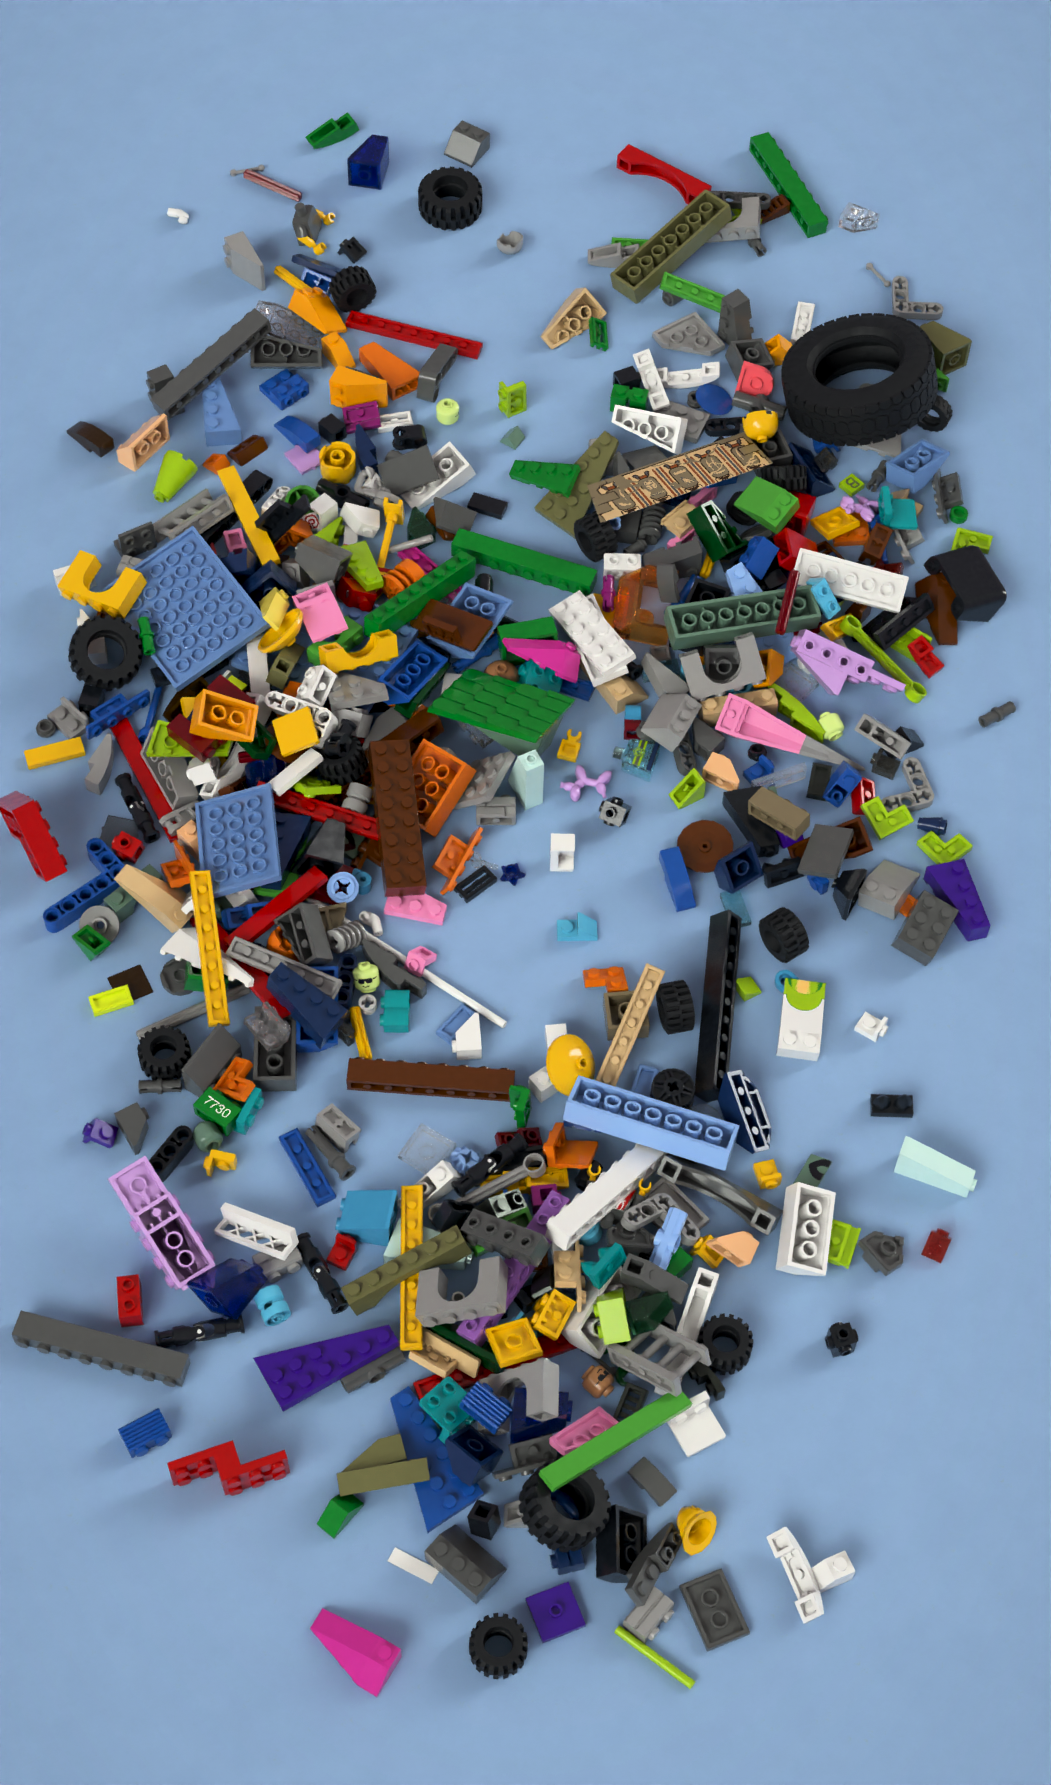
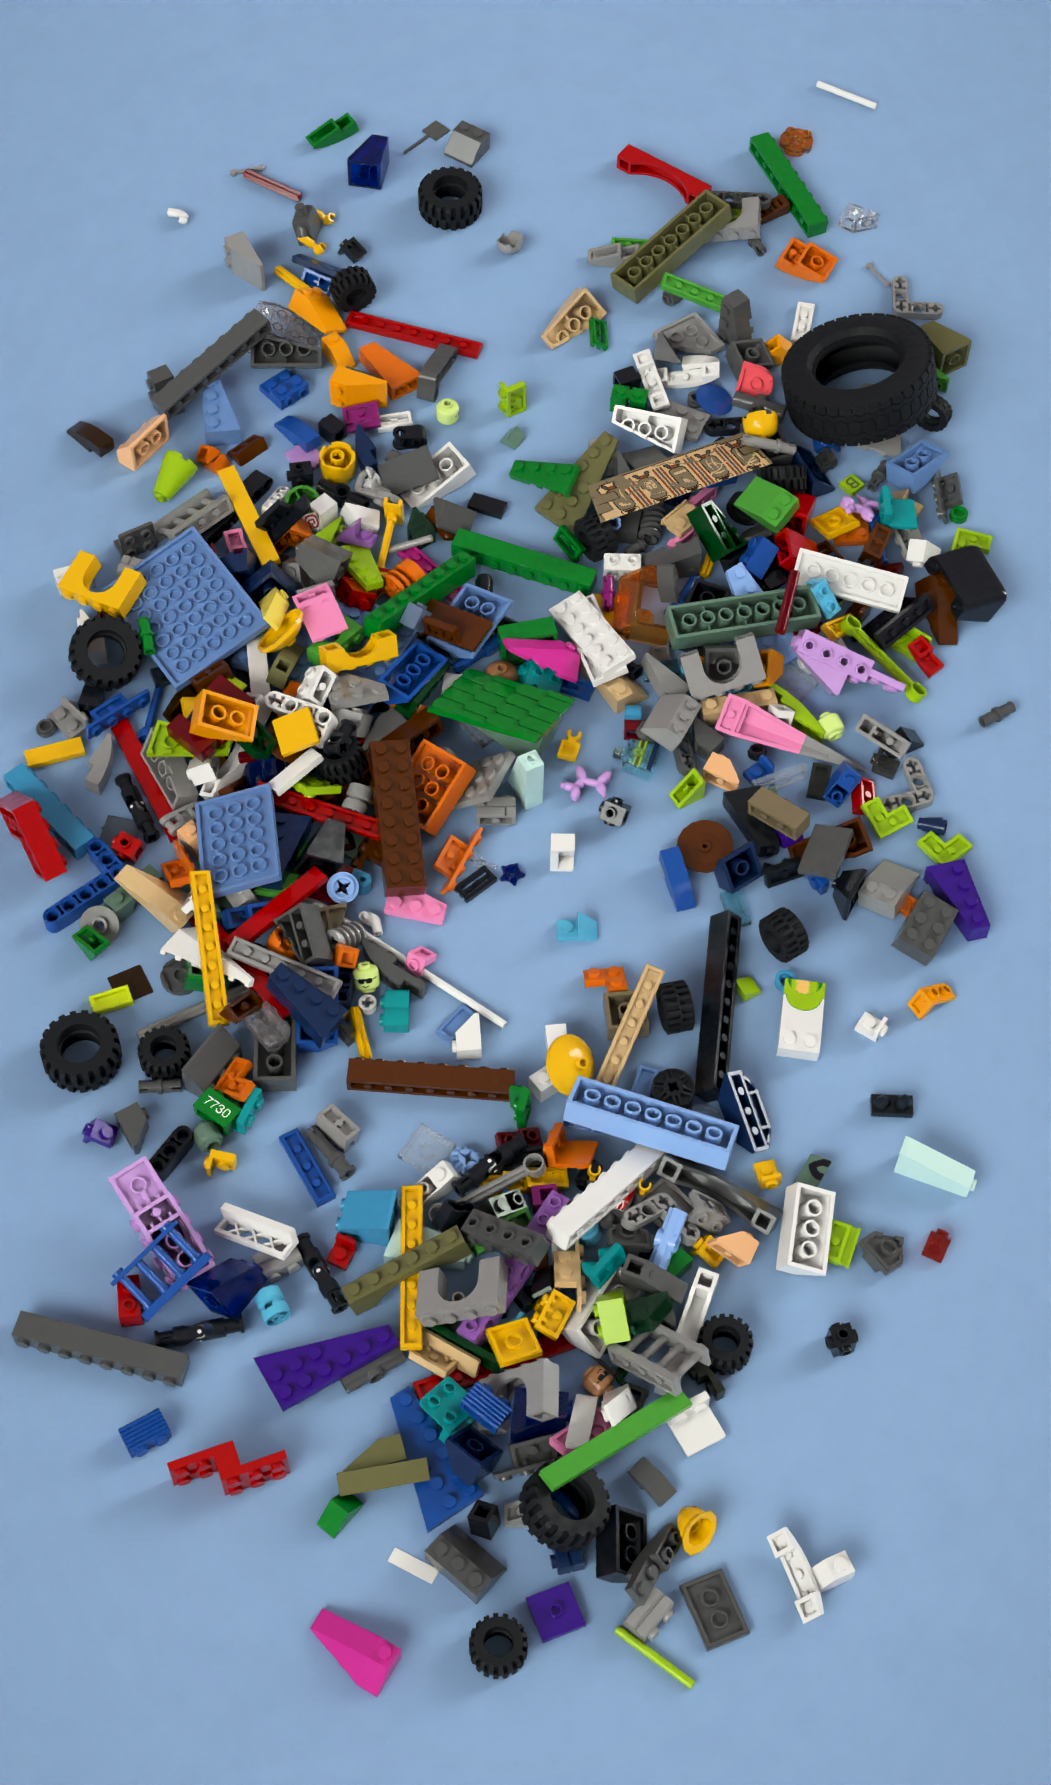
none -> dark azure brick [3,763,96,860]
none -> black tyre [39,1010,122,1093]
none -> blue fence [110,1220,213,1321]
none -> reddish brown hinge [189,659,235,694]
none -> orange slope [195,445,221,464]
none -> reddish brown slope [219,989,265,1024]
none -> black brick [286,461,314,488]
none -> orange slope [333,943,360,969]
none -> medium lavender slope [336,518,378,549]
none -> sand blue brick [399,602,433,634]
none -> dark grey piece [403,121,450,154]
none -> green tile [553,525,586,563]
none -> white tile [565,1394,598,1449]
none -> white slope [601,1383,637,1427]
none -> dark grey slope [653,332,682,364]
none -> white slope [682,355,720,370]
none -> light grey bracket [687,1189,731,1235]
none -> light grey pin [741,433,797,455]
none -> white panel [767,704,795,726]
none -> orange slope [775,237,839,283]
none -> clear orange plate [780,127,813,157]
none -> white bar [816,81,877,110]
none -> white slope [906,539,941,568]
none -> light orange bracket [907,983,956,1019]

